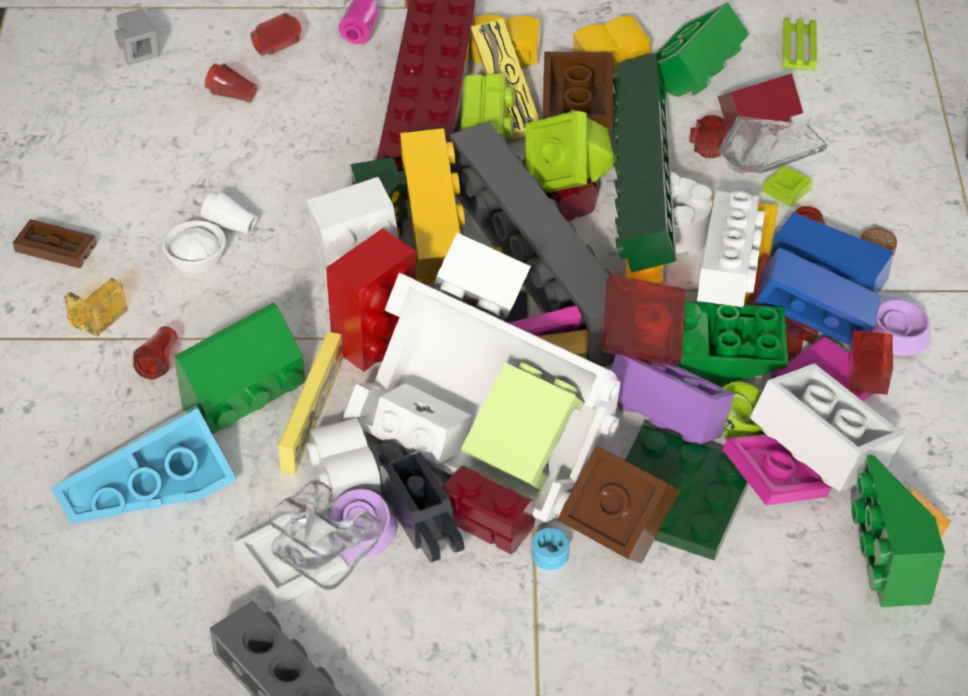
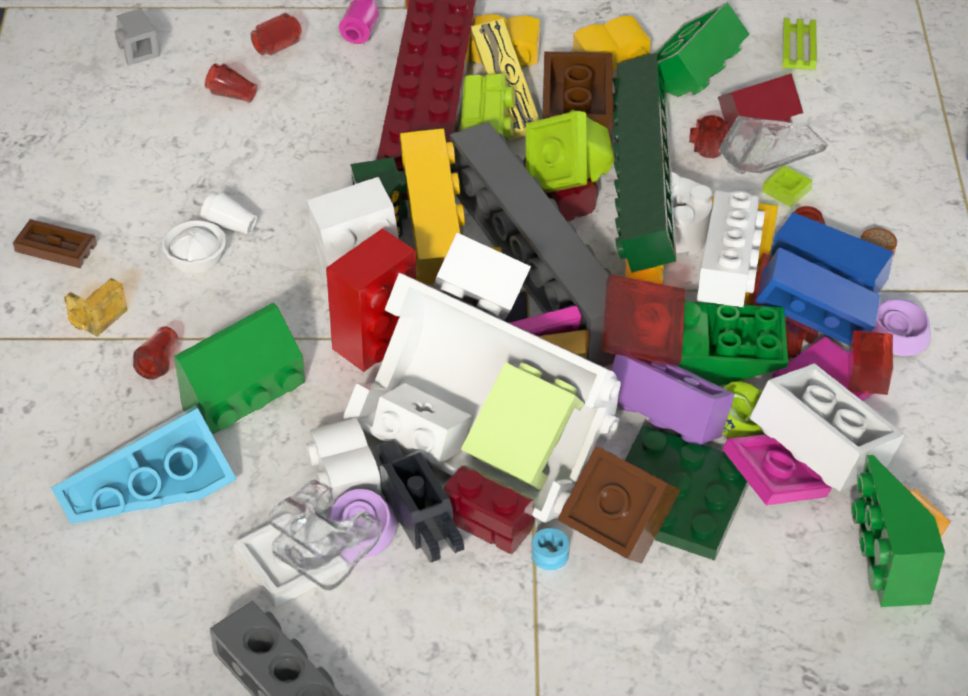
light yellow tile [278,332,343,475] -> none

